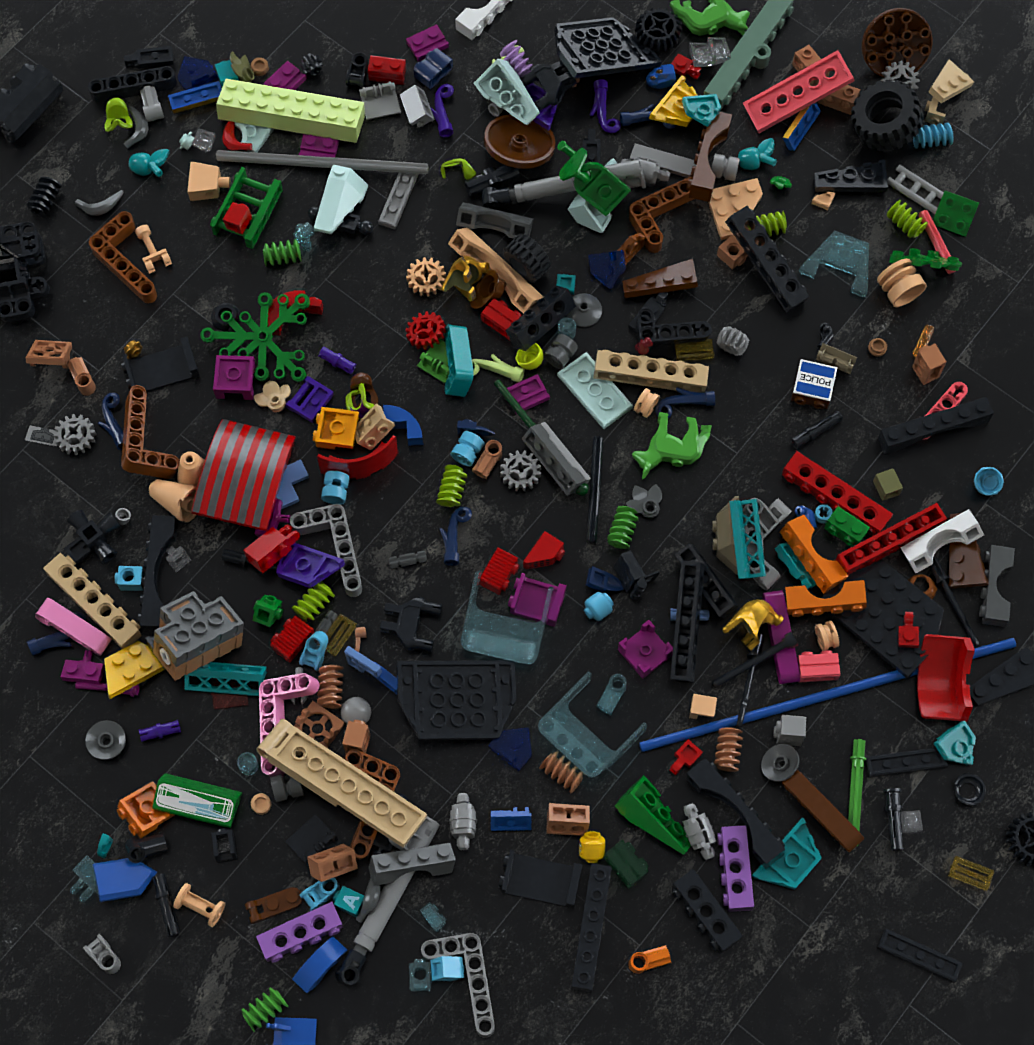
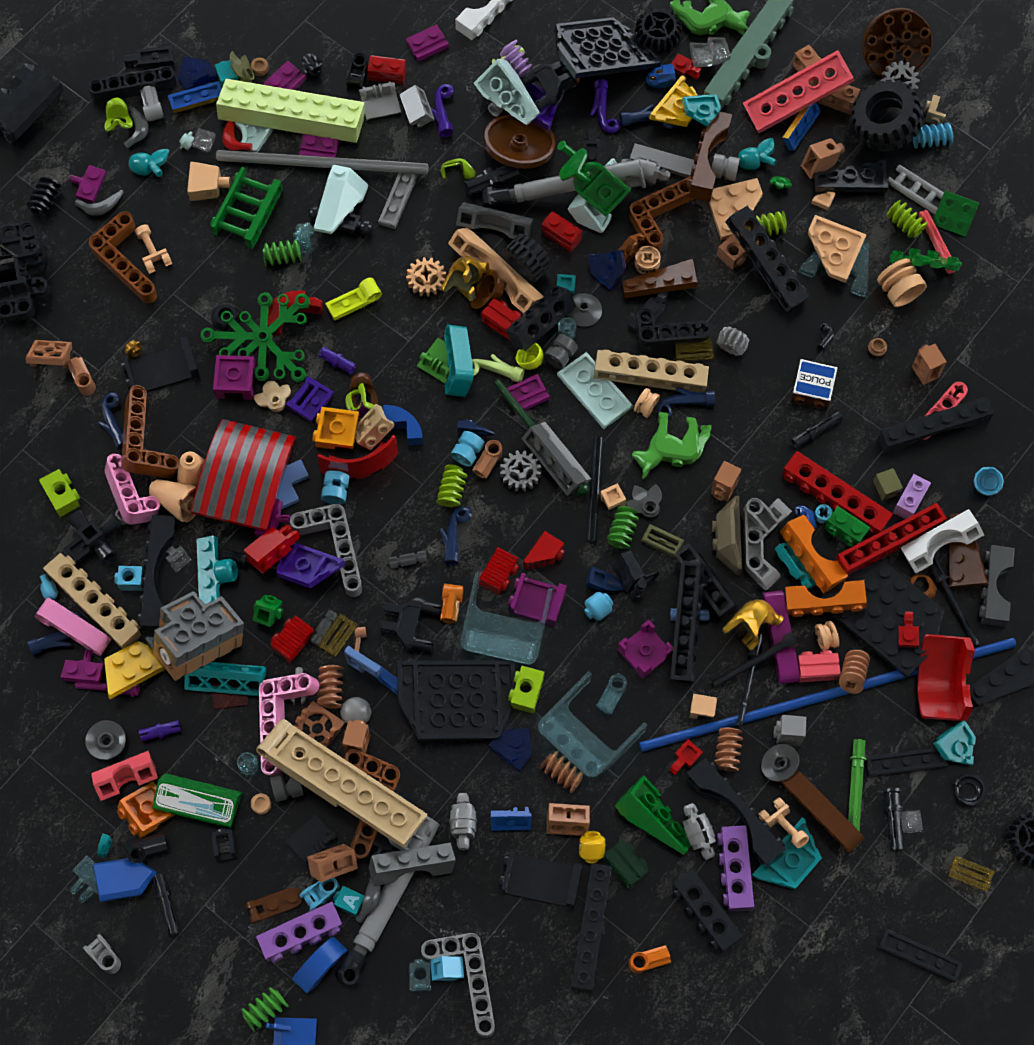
sticker [25,425,58,446] -> none
light grey gear [54,414,96,455] -> none
light nougat hose [173,883,225,927] -> none
red brick [223,202,252,235] -> none
lime piece [292,581,335,622] -> none
medium azure piece [299,631,328,671] -> none
red gear [406,311,446,350] -> none
dark blue brick [414,48,453,89] -> none
clear light blue piece [420,903,446,932] -> none
dark red arm [635,337,653,355] -> none
teal fence [729,499,766,579] -> none
dark tan hinge [816,343,857,374] -> none
clear orange axle [913,324,935,357] -> none
tan wing [928,59,974,103] -> none
none -> lime brick [39,469,80,517]
none -> medium azure cylinder [40,574,58,600]
none -> magenta plate [69,165,106,204]
none -> coral arch [91,751,158,801]
none -> bright pink beam [104,454,161,525]
none -> teal plate [197,535,238,604]
none -> neon yellow plate [325,278,382,321]
none -> orange piece [440,583,464,624]
none -> lime brick [508,666,544,714]
none -> red brick [542,211,582,252]
none -> light nougat panel [600,483,626,510]
none -> light nougat wheel [634,246,661,274]
none -> olive tile [641,524,684,559]
none -> nougat brick [711,461,741,502]
none -> light nougat bar [758,798,809,848]
none -> nougat torso [801,138,845,179]
none -> light nougat plate [808,215,866,283]
none -> nougat piece [839,650,870,694]
none -> lavender brick [893,474,931,519]

